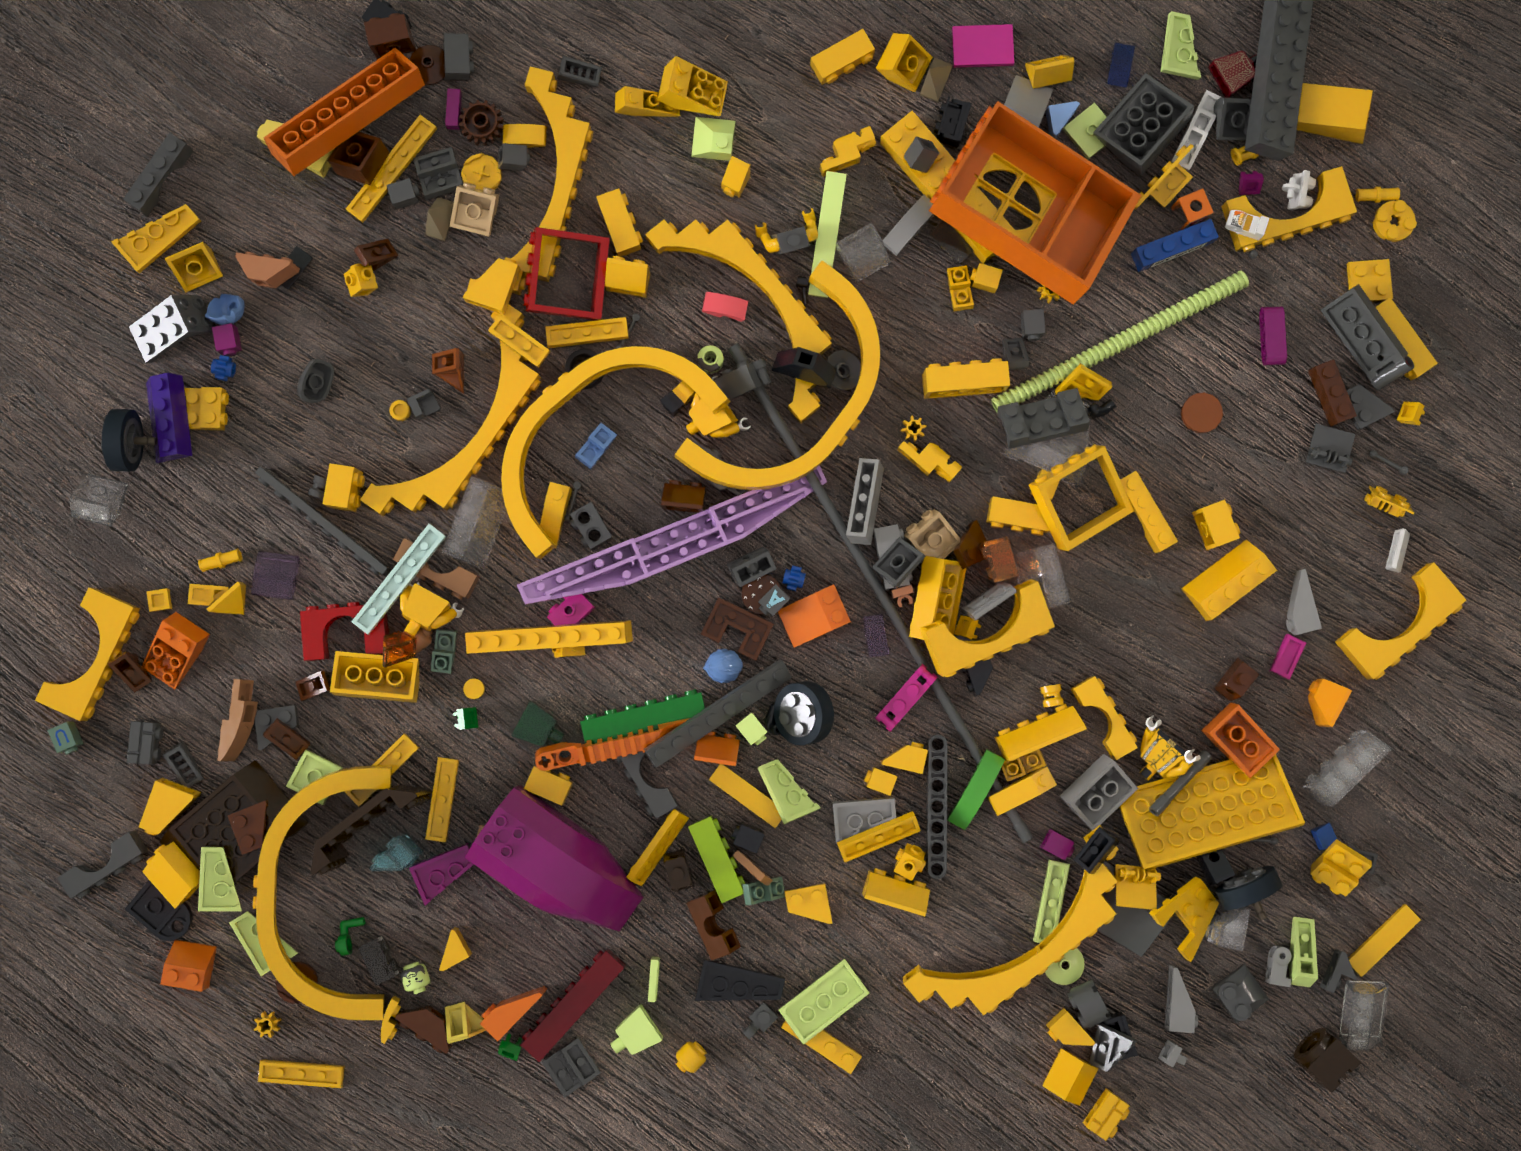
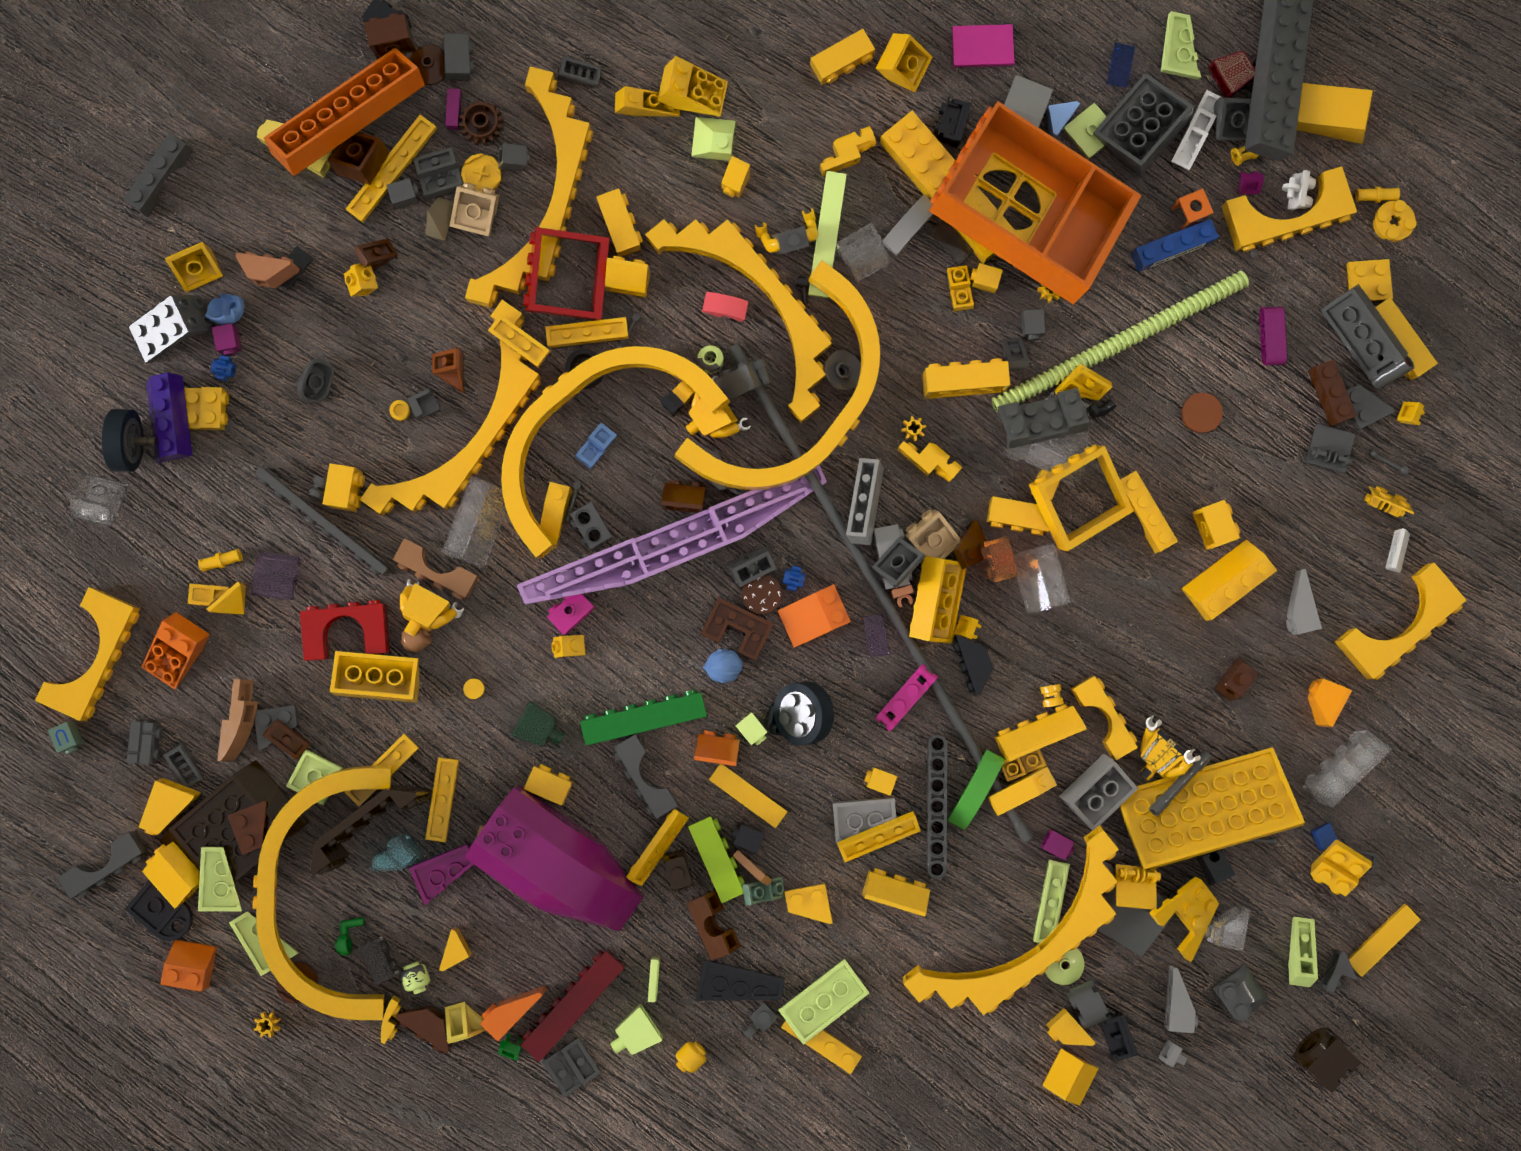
reddish brown slope [108,651,152,693] -> none
yellow wing [111,204,201,274] -> none
yellow plate [146,588,172,612] -> none
yellow tile [258,1059,345,1088] -> none
reddish brown slope [295,670,331,701] -> none
light aqua plate [351,524,446,635] -> none
clear orange slope [382,631,416,668] -> none
sand green slope [431,628,458,674] -> none
green tile [453,707,478,730] -> none
yellow slope [463,257,521,315] -> none
yellow brick [465,620,633,654] -> none
yellow slope [502,124,547,148] -> none
orange piece [535,718,690,771] -> none
dark grey plate [644,659,792,768] -> none
dark grey brick [758,584,790,617] -> none
yellowish green wing [758,759,821,824] -> none
black slope [772,347,837,388] -> none
yellow slope [881,742,928,774] -> none
yellow brick [894,843,926,881] -> none
dark grey panel [904,136,939,173] -> none
dark tan slope [920,58,953,102] -> none
yellow arch [920,579,1055,677] -> none
light grey piece [961,581,1017,621] -> none
yellow slope [1025,55,1075,89] -> none
black slope [1074,827,1119,874] -> none
yellow brick [1083,1088,1130,1141] -> none
dark grey wing [1089,1023,1137,1072] -> none
yellow bracket [1134,144,1194,210] -> none
orange slope [1201,702,1280,778] -> none
black wheel [1215,866,1283,921] -> none
white leg [1225,210,1269,241] -> none
light grey leg [1264,945,1292,987] -> none
dark pink tile [1269,634,1306,680] -> none
clear slope [1339,980,1389,1051] -> none

